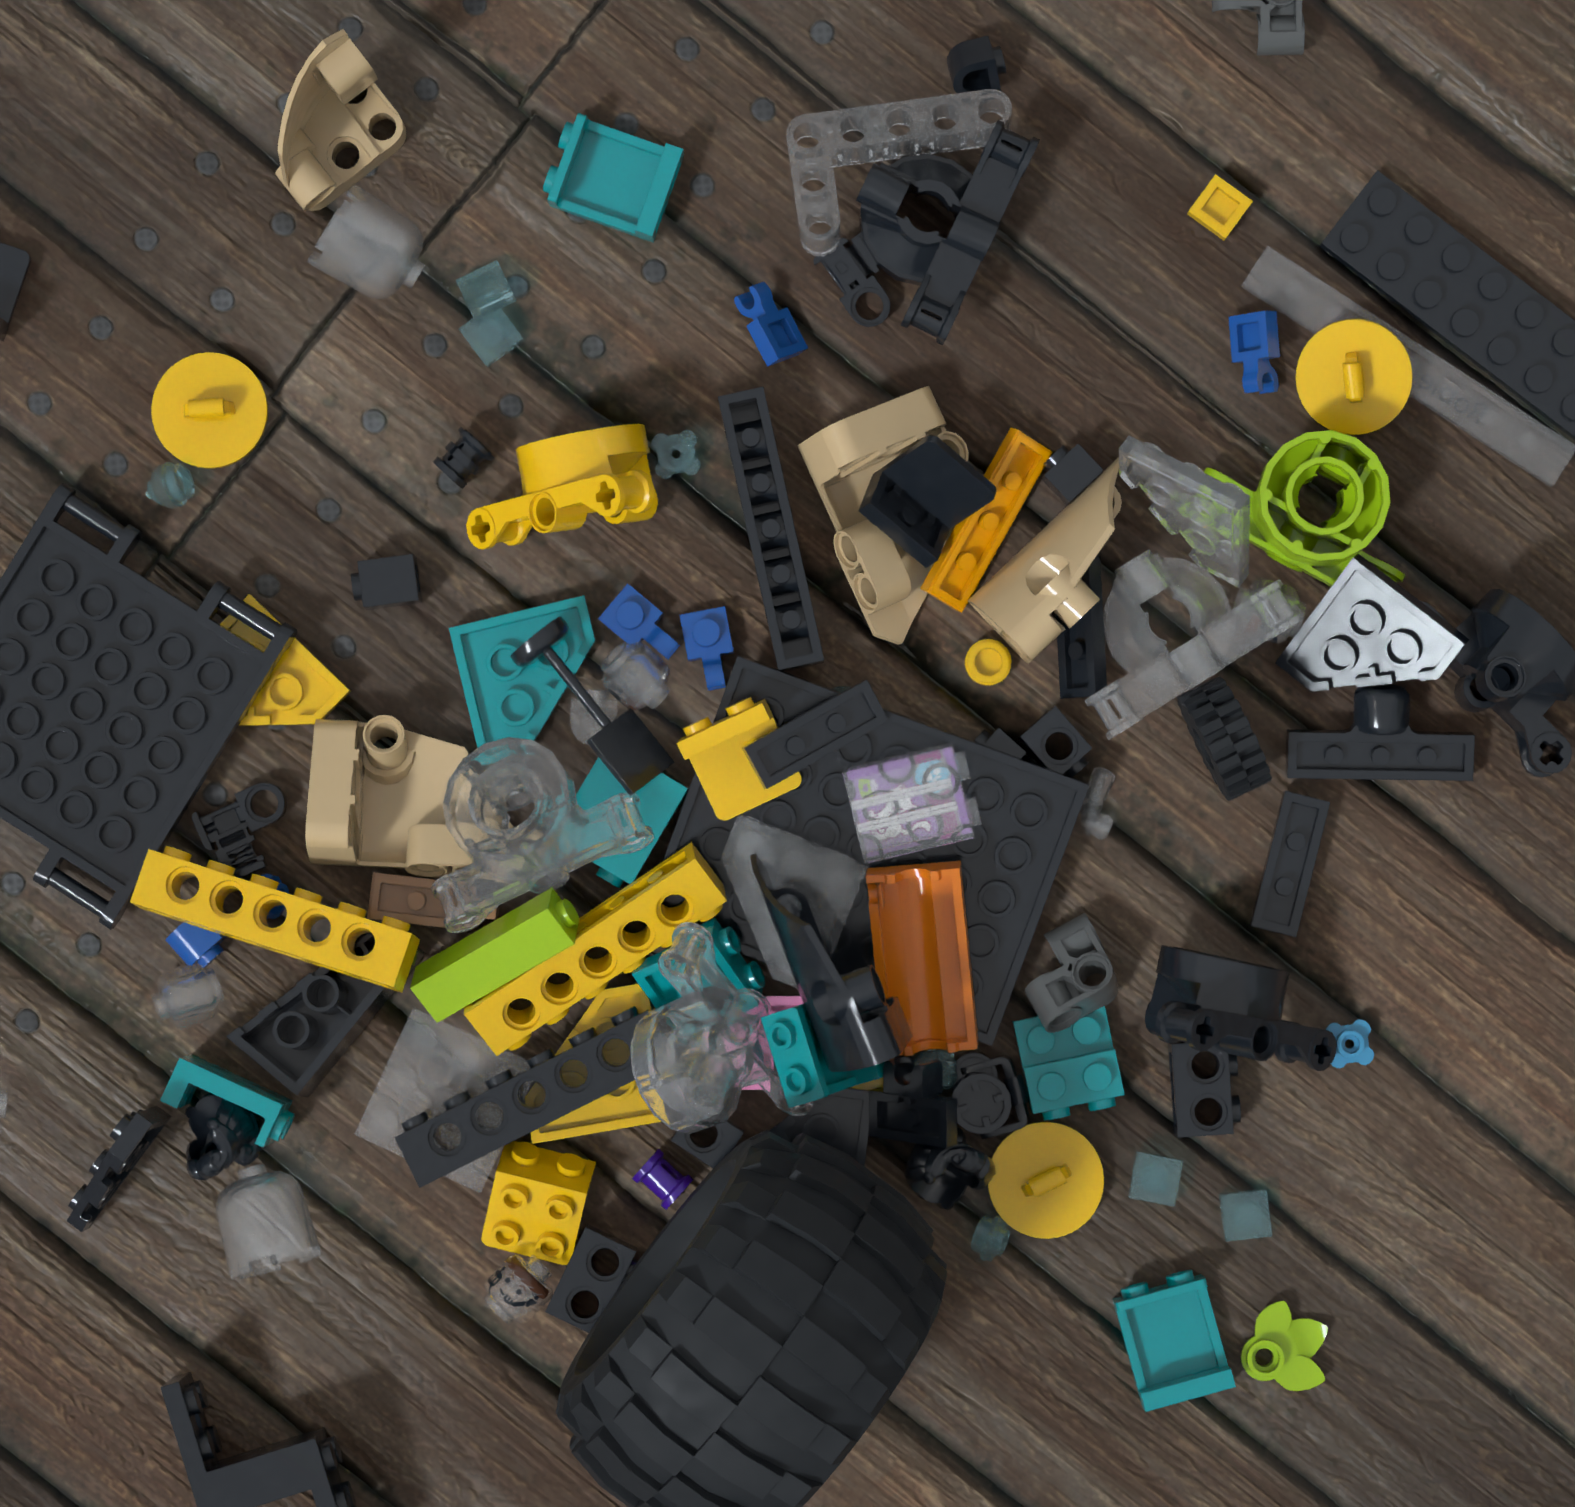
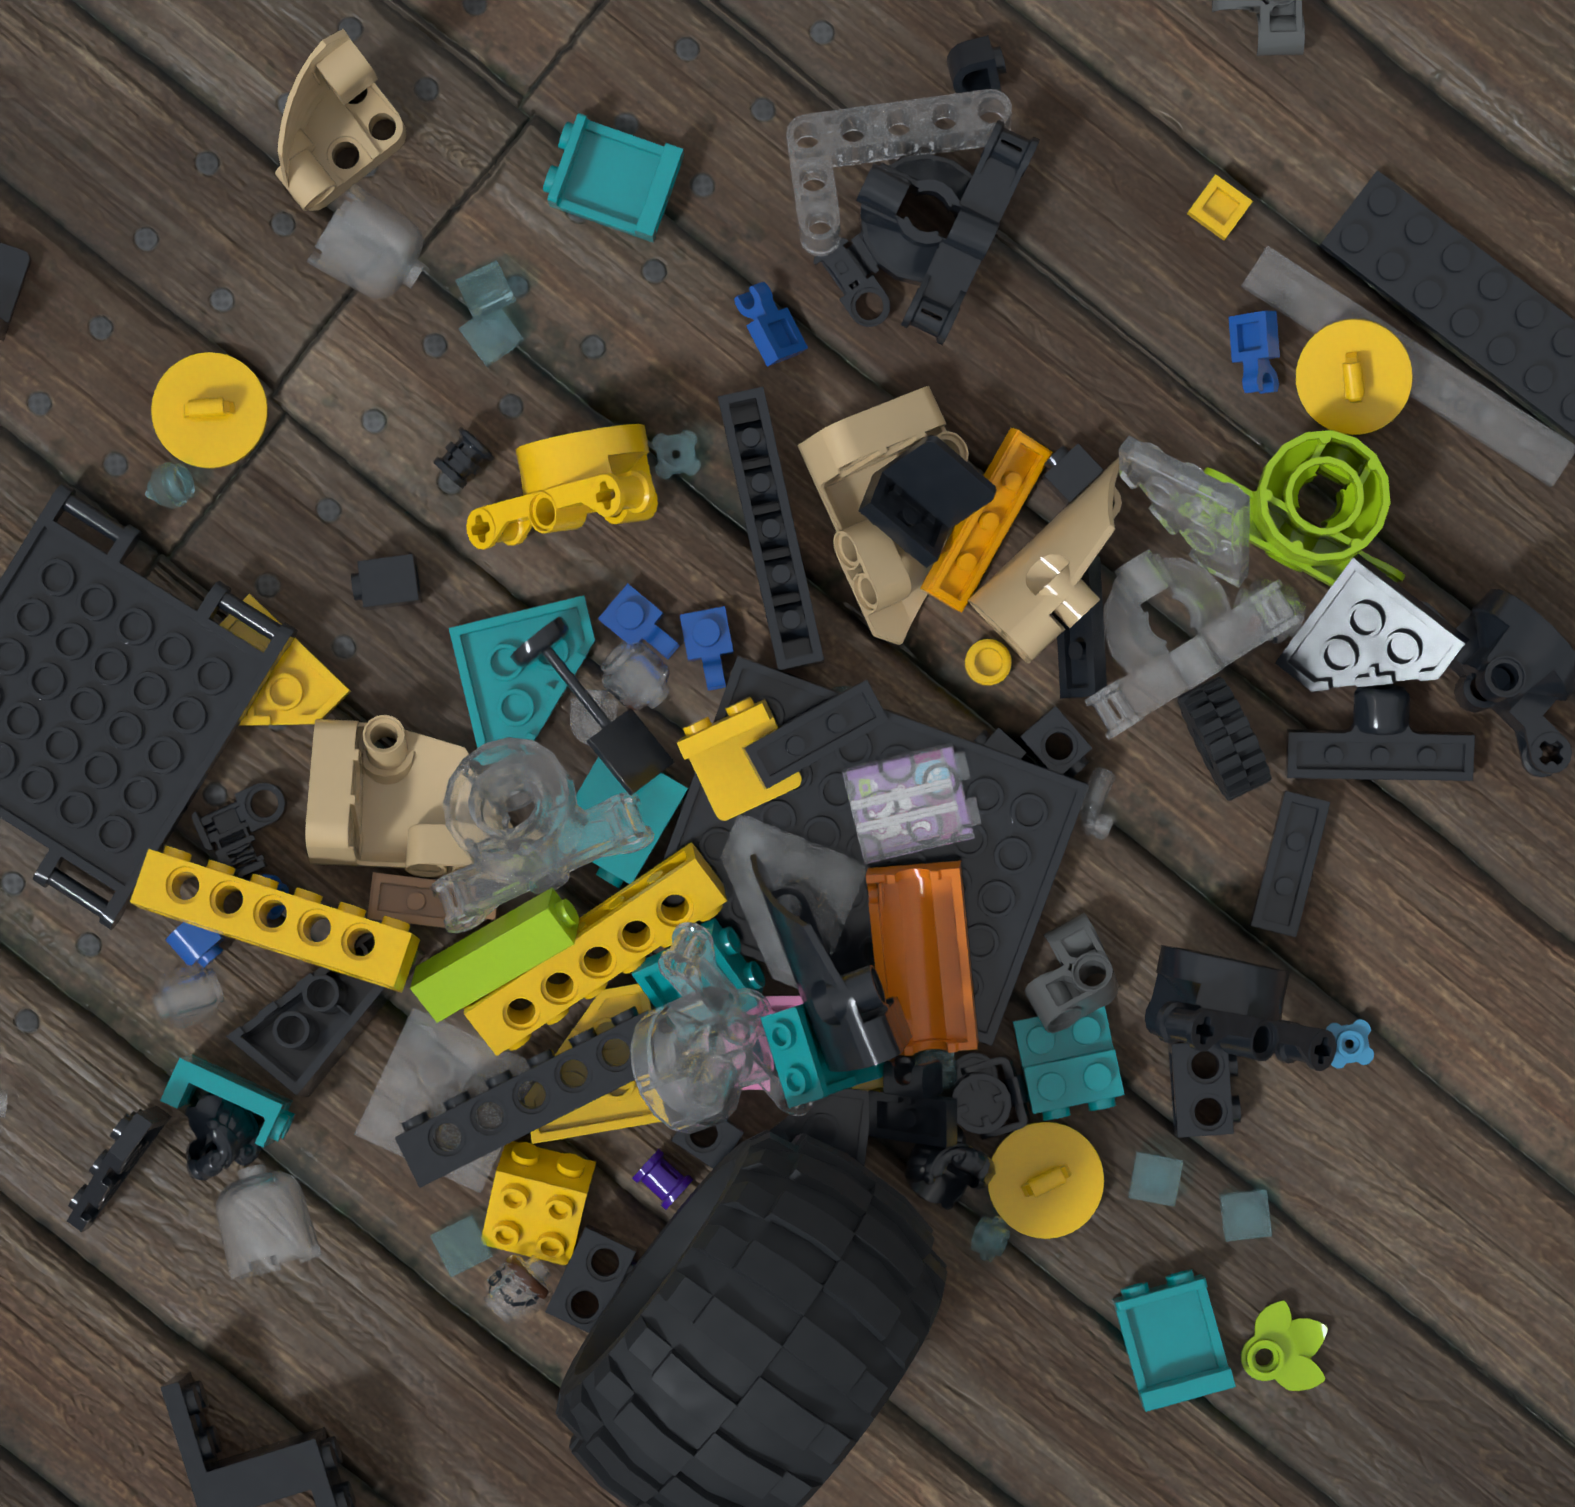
none -> clear light blue tile [430,1214,493,1277]

